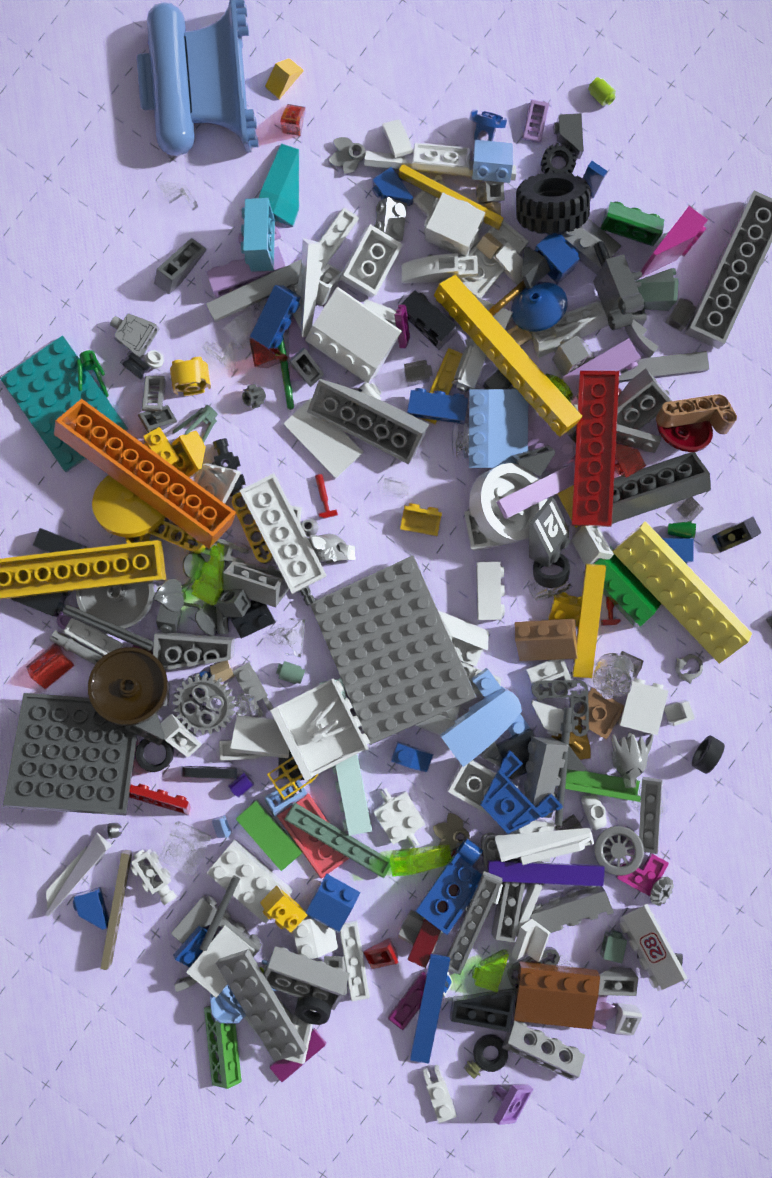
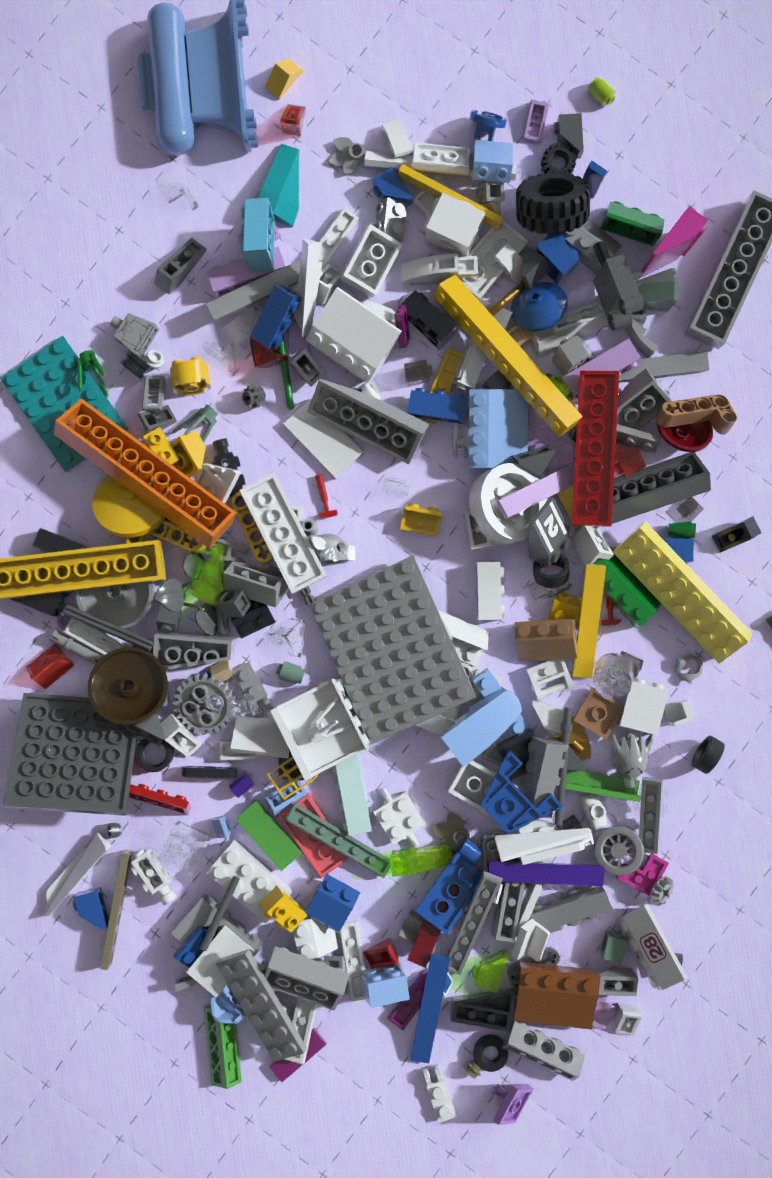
black tyre [295,997,331,1025] -> none
blue slope [391,741,434,772] -> none
tan slope [476,232,503,260] -> none
dark grey beam [531,680,589,737] -> none
clear smoke brick [665,298,697,331] -> none
none -> light blue brick [360,965,410,1008]

